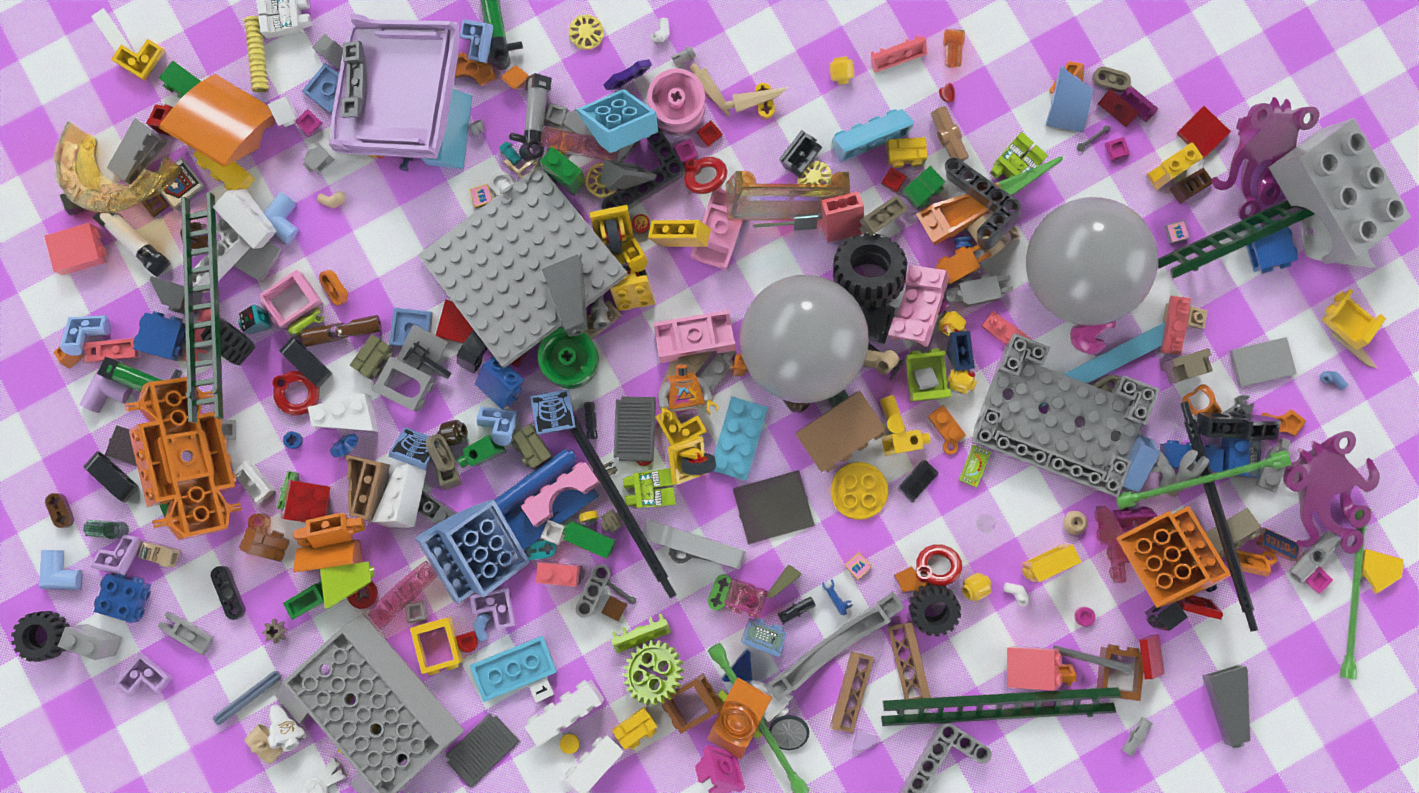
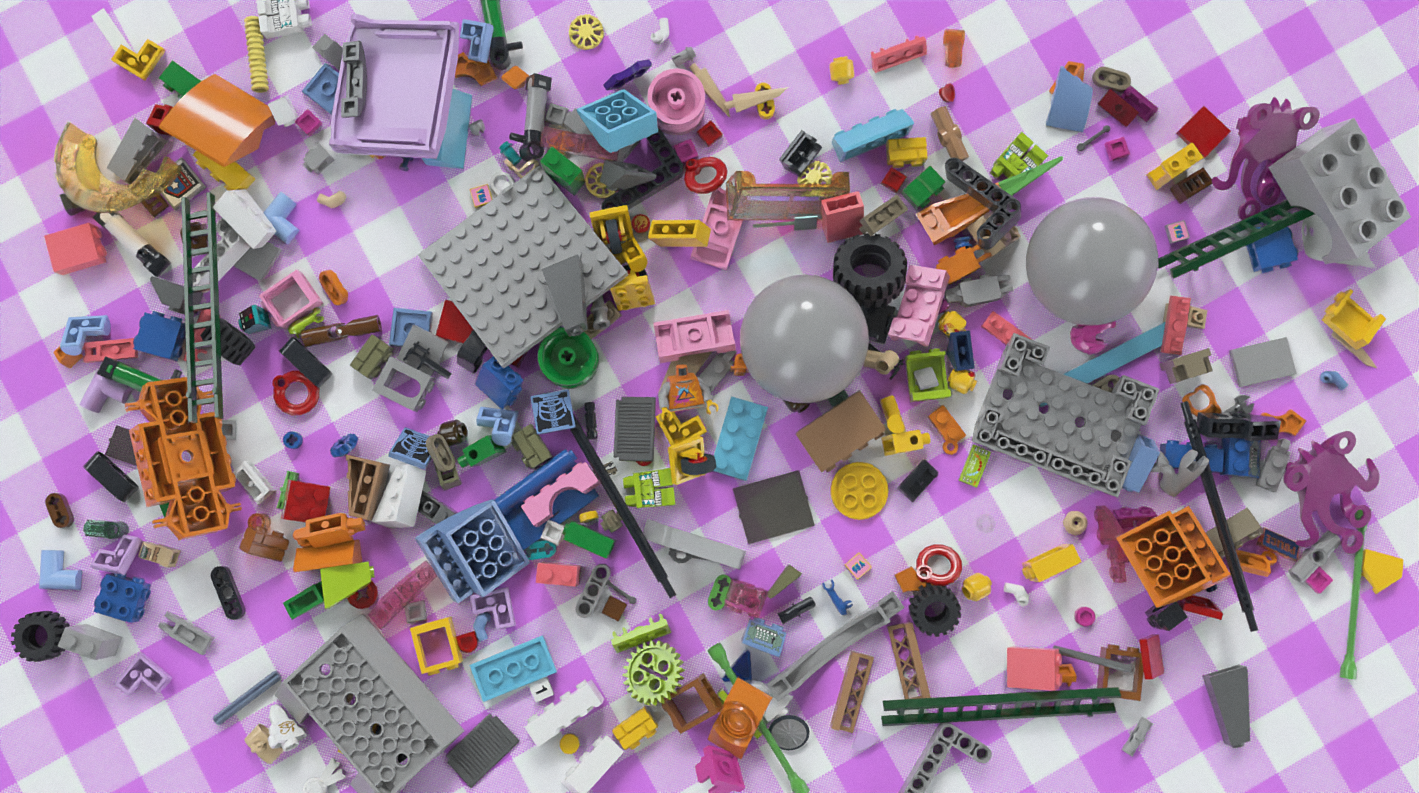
dark tan gear [262,619,289,644] -> none
white wedge [308,393,378,432] -> none
bright green hose [1116,450,1292,510] -> none

